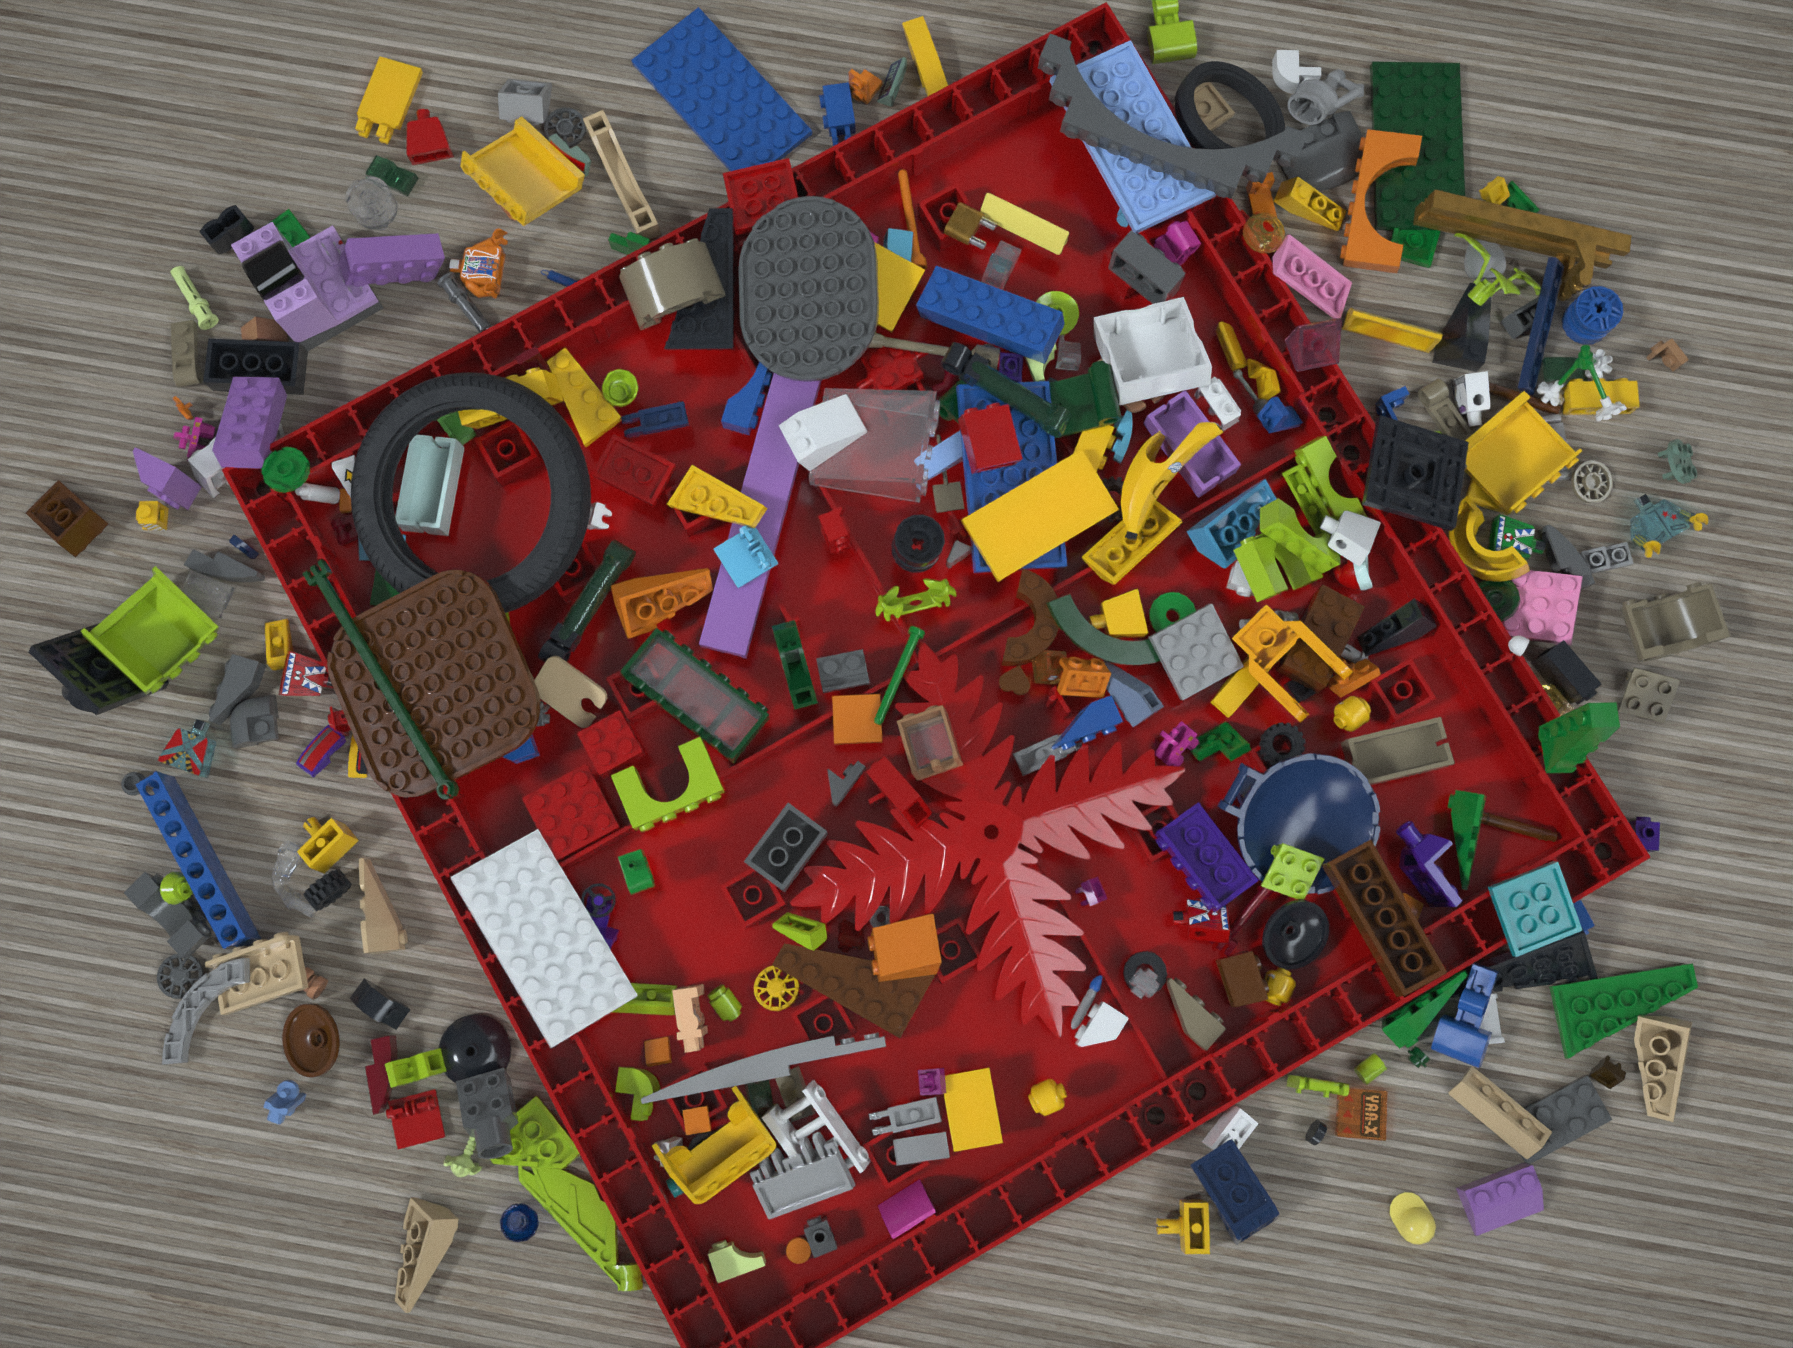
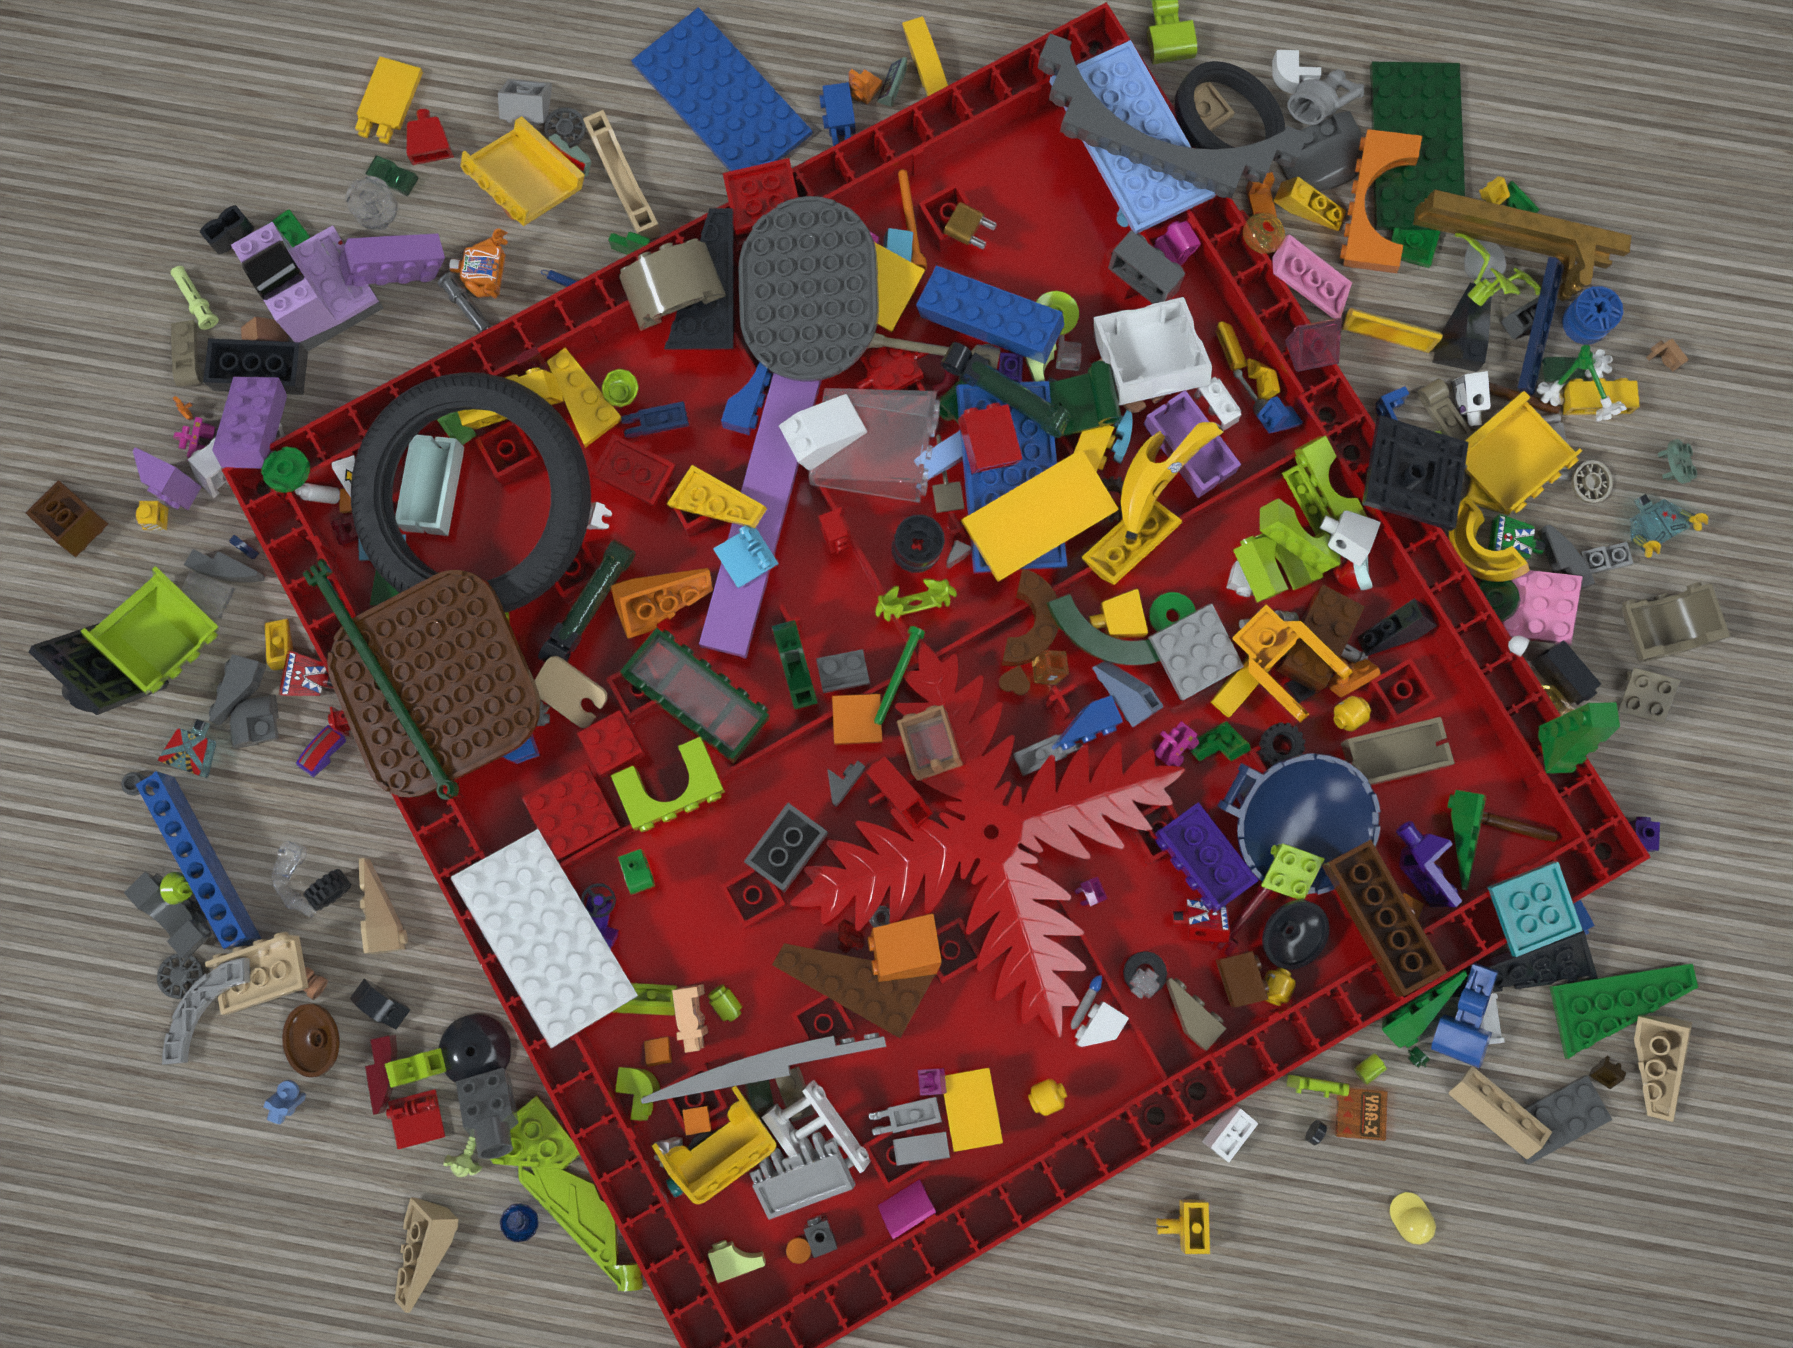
yellow brick [297,817,359,874] -> none
yellow sticker [348,734,367,778] -> none
yellow wheel [754,966,799,1011] -> none
lime slope [772,912,827,951] -> none
light yellow slope [980,193,1069,255] -> none
clear light blue slope [981,241,1021,290] -> none
orange bracket [1057,657,1111,698] -> none
dark azure wedge [1187,479,1277,568] -> none
dark blue bracket [1190,1139,1280,1245] -> none
medium lavender slope [1456,1163,1544,1236] -> none

